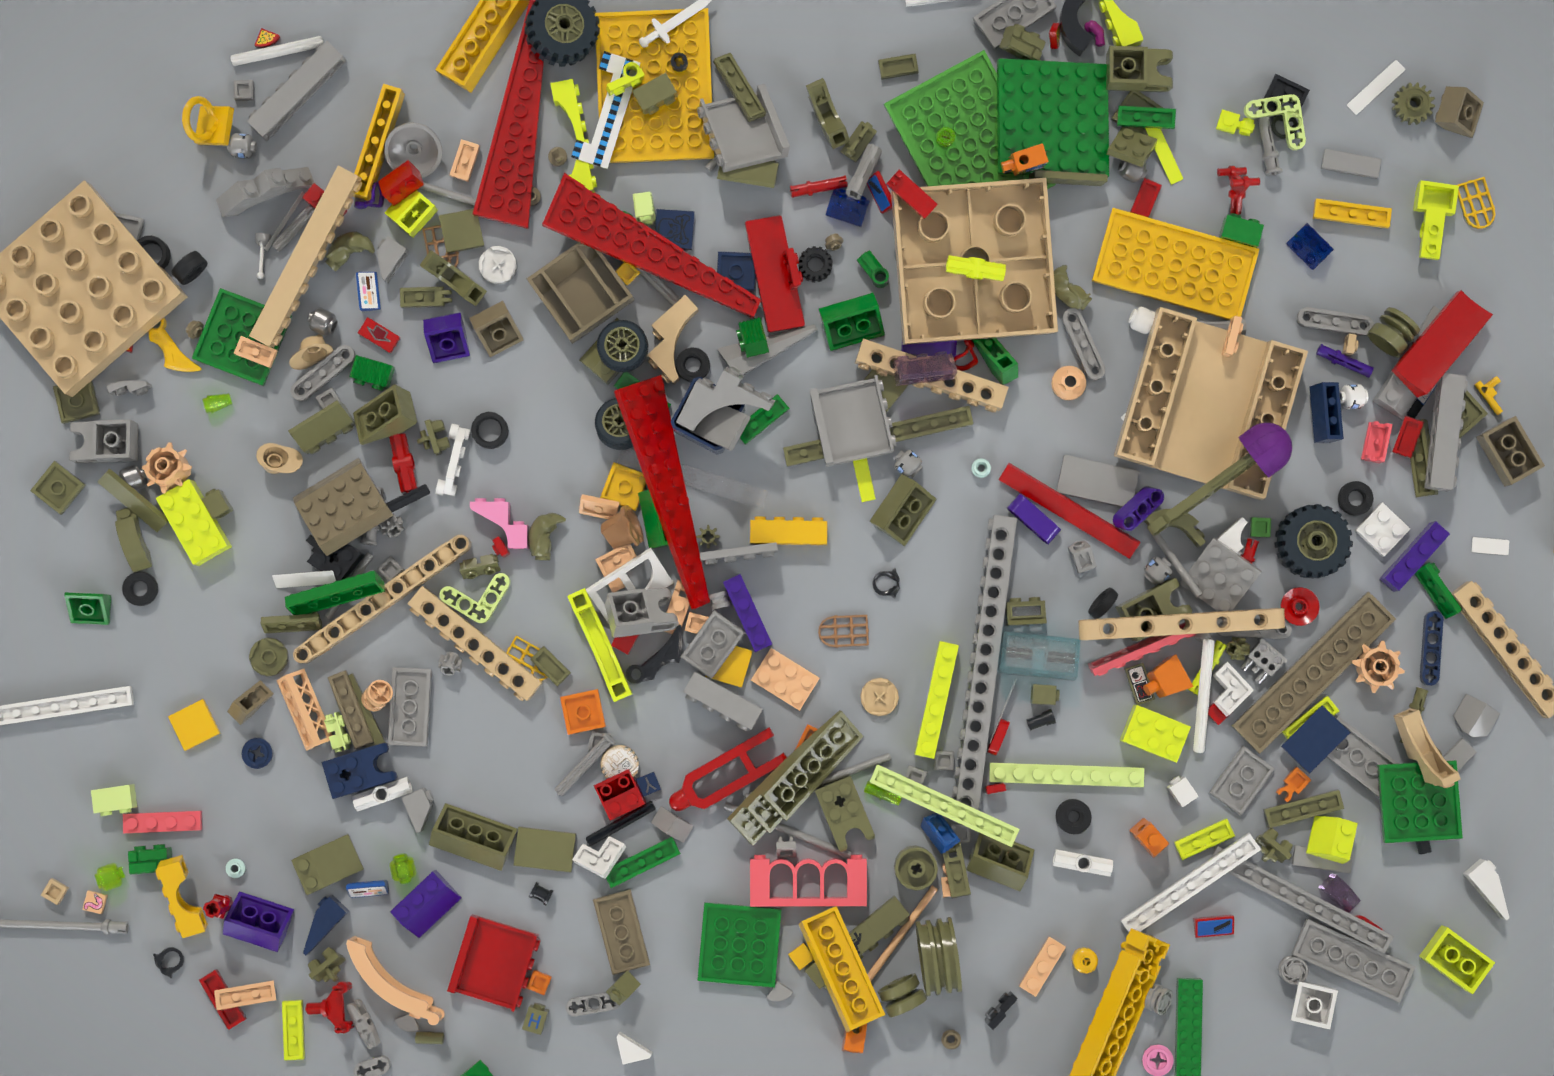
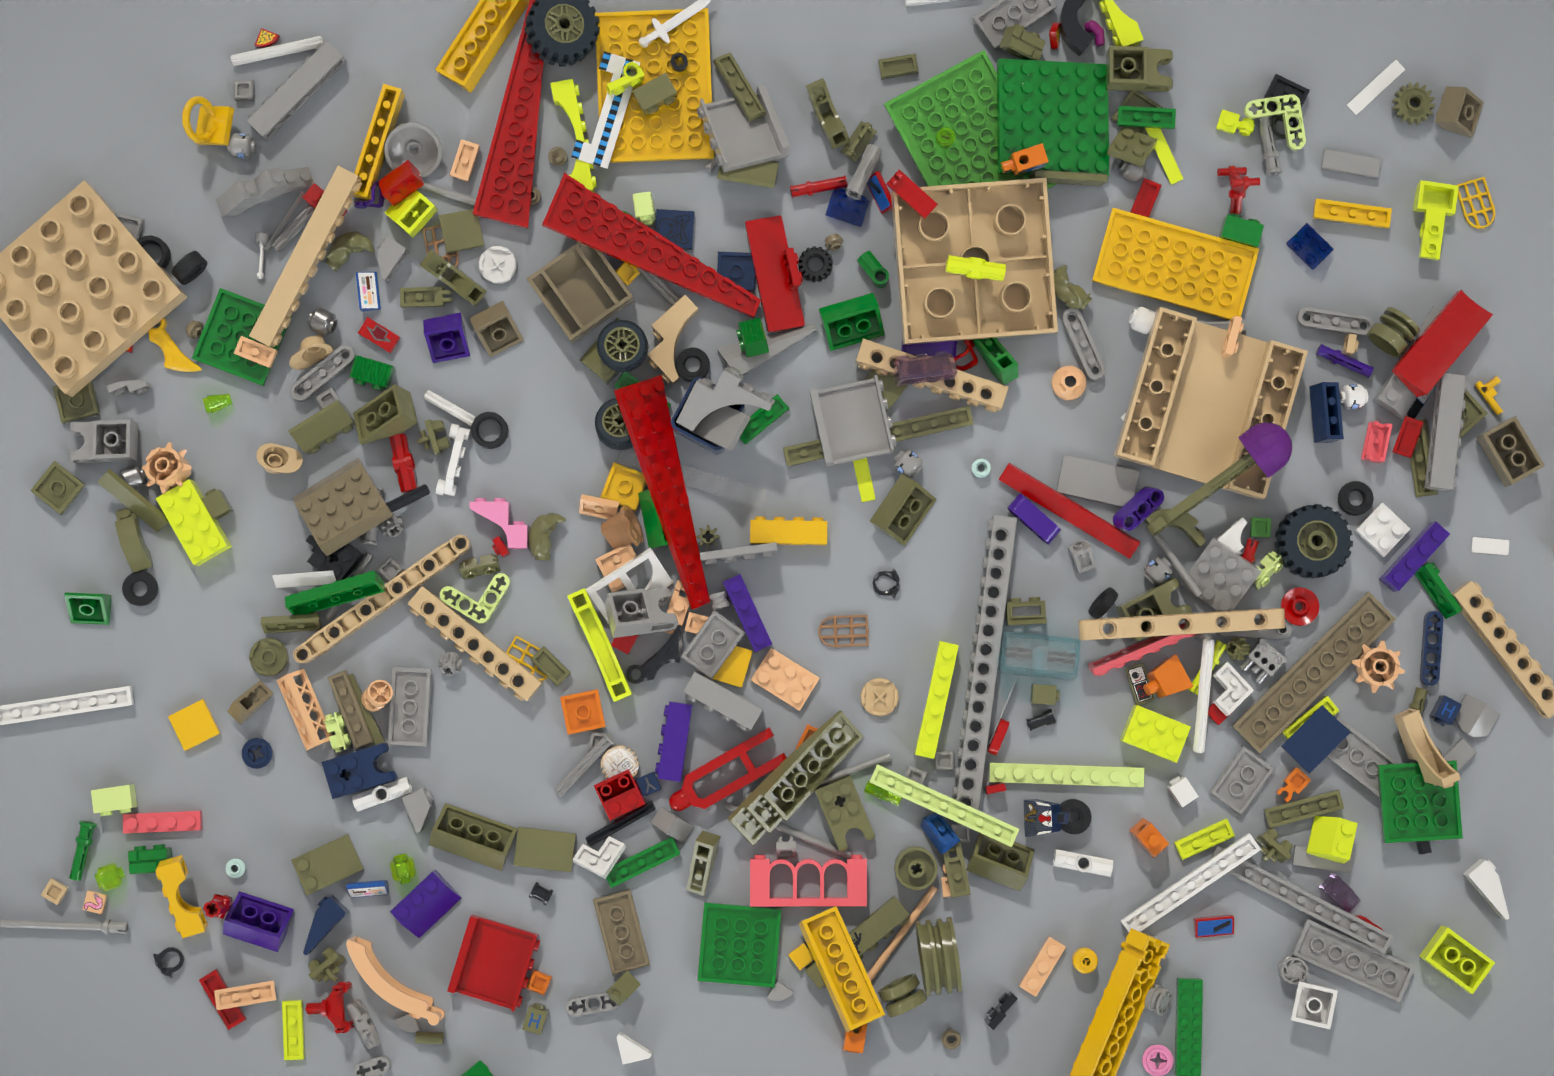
none -> green pin [69,820,97,881]
none -> white axle [424,390,476,426]
none -> dark purple brick [655,702,693,782]
none -> olive slope [686,831,721,896]
none -> torso [1024,799,1069,837]
none -> yellowish green hinge [1254,551,1283,590]
none -> dark blue brick [1429,695,1462,726]

